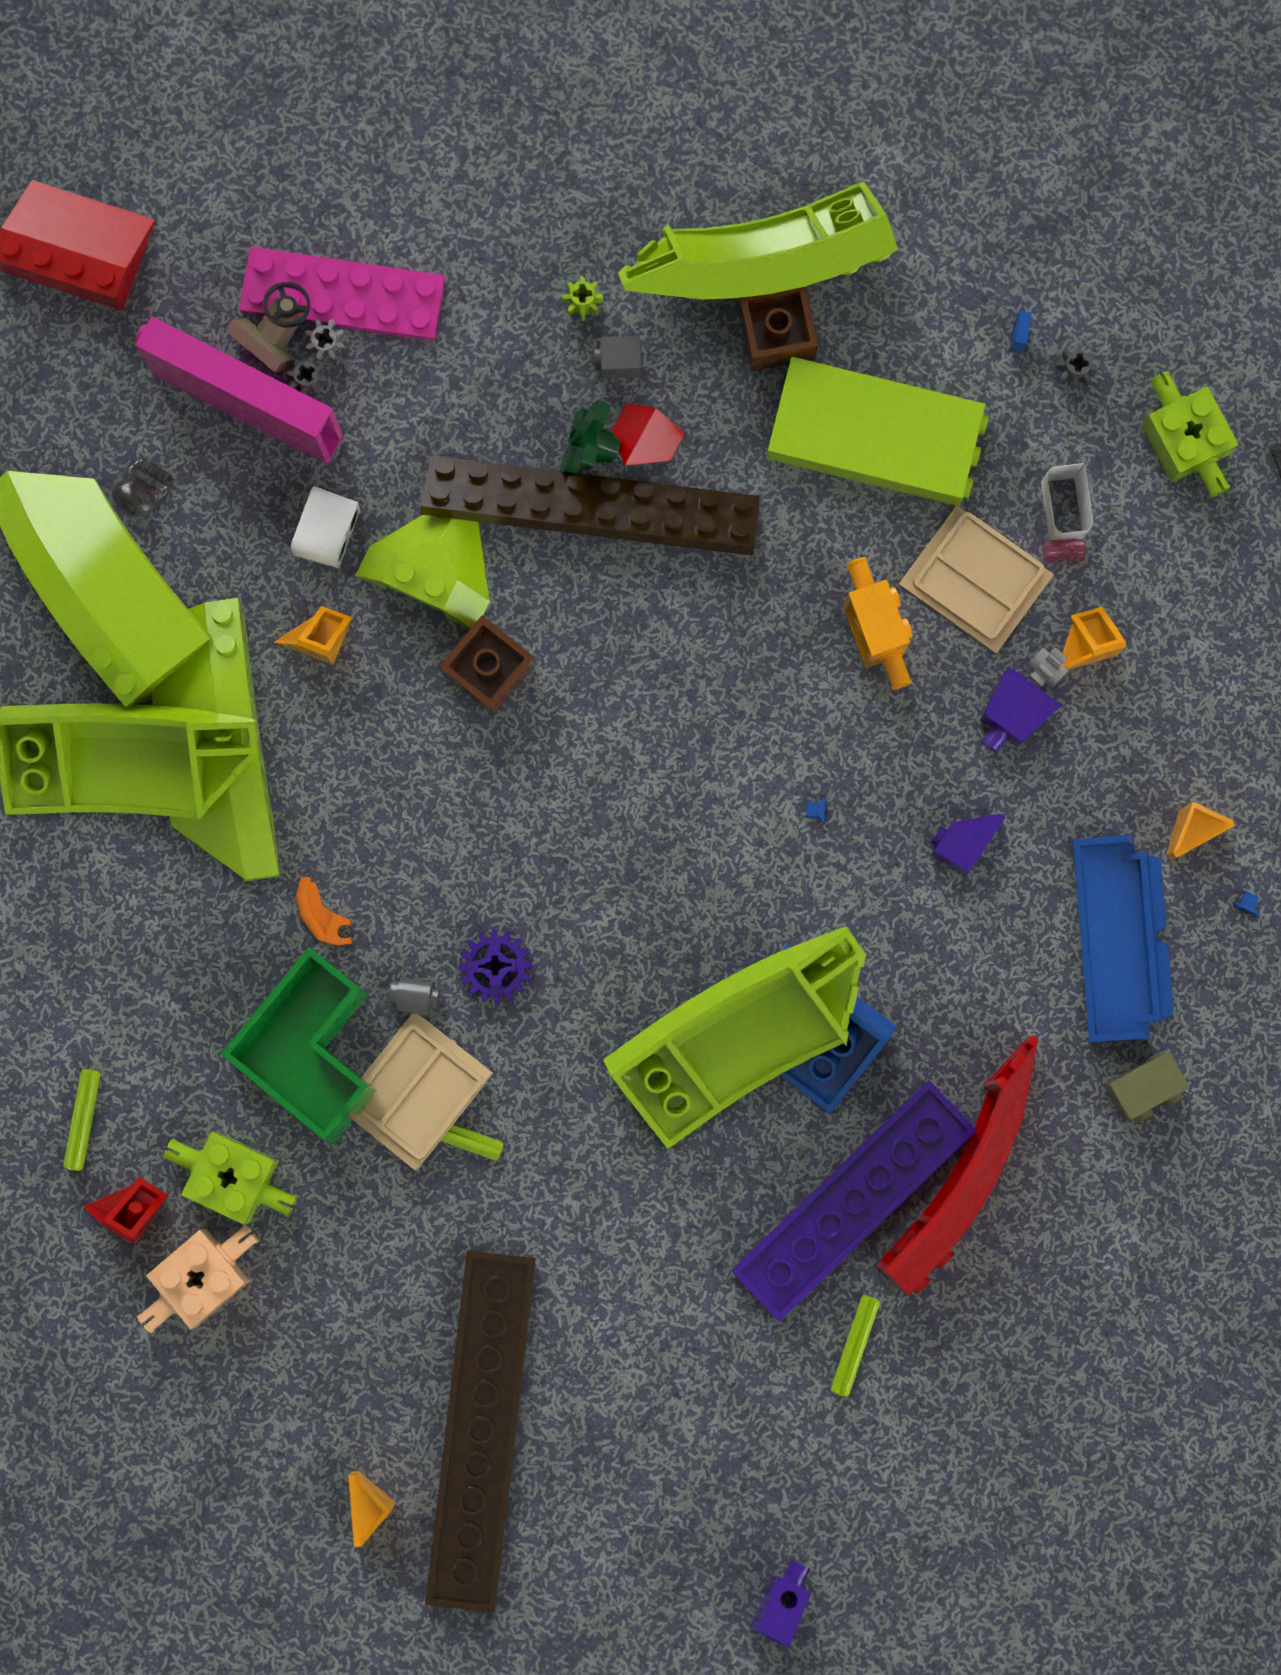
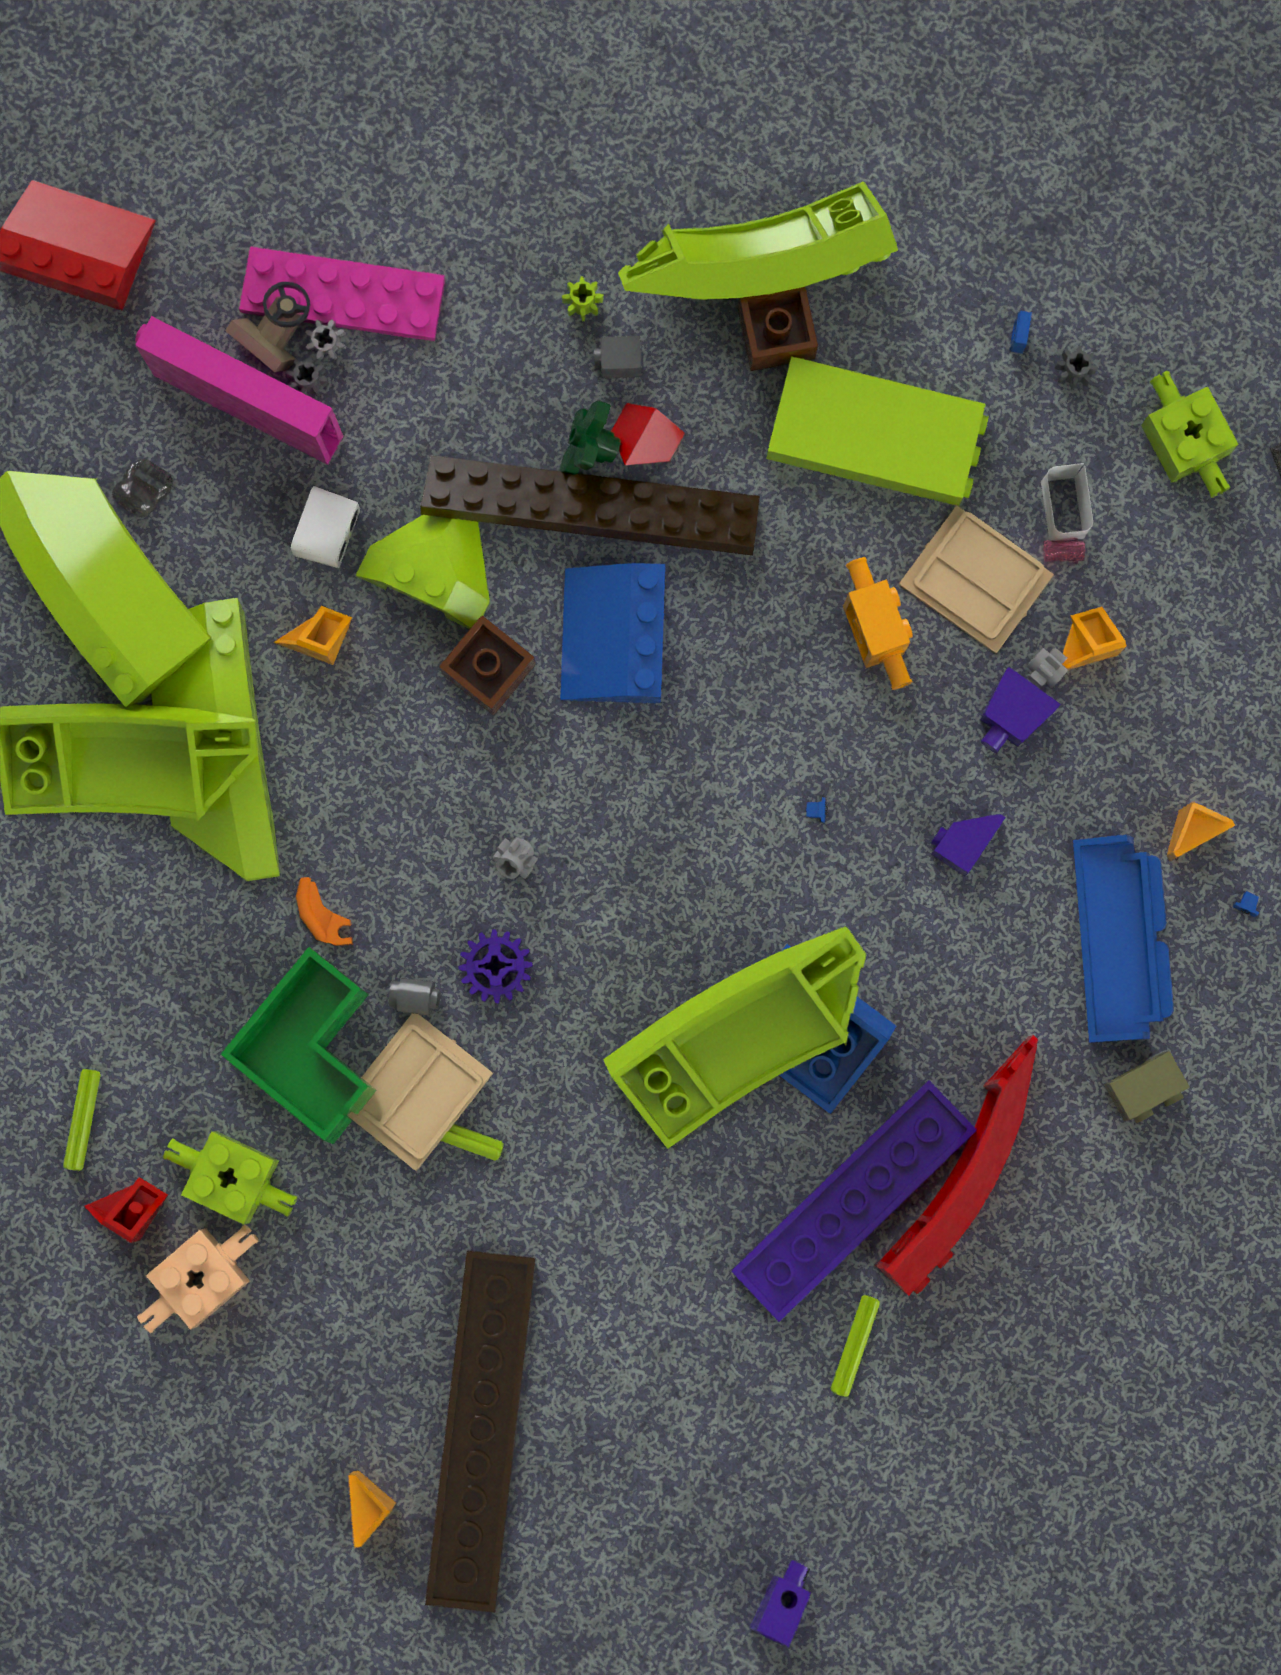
none -> light grey gear [493,837,538,880]
none -> blue slope [560,563,665,703]

